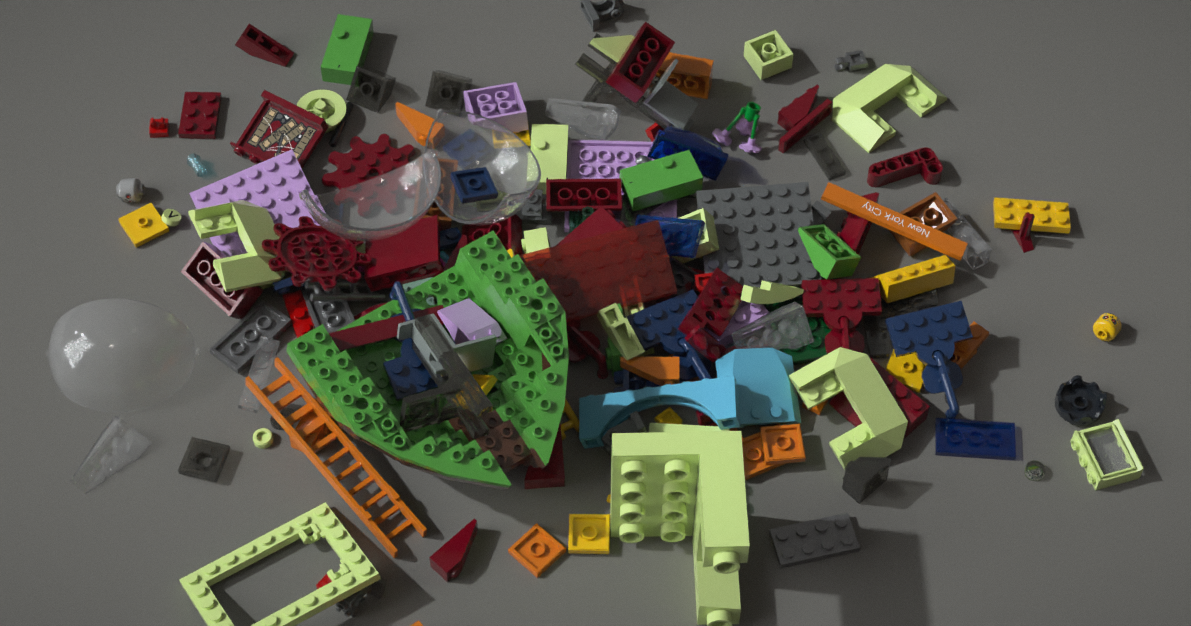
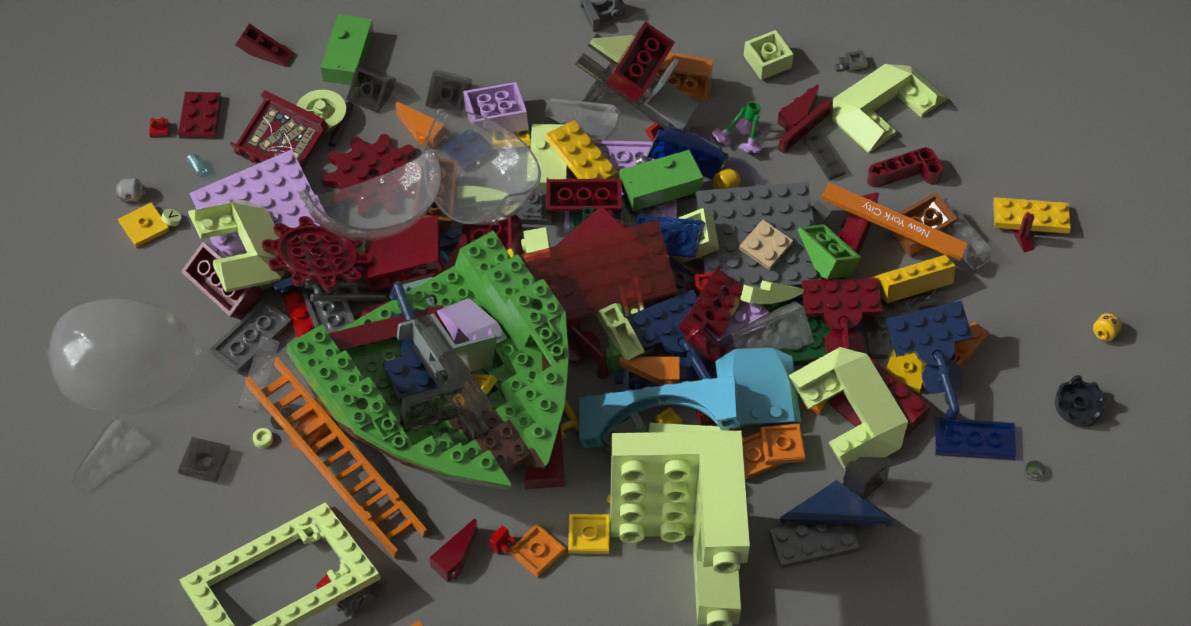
dark blue plate [450,167,498,204] -> none
yellowish green window [1070,419,1144,491] -> none
none -> red tile [489,525,516,555]
none -> yellow plate [545,120,618,179]
none -> yellow head [713,168,741,189]
none -> tan plate [739,220,793,271]
none -> dark blue tile [780,480,892,526]

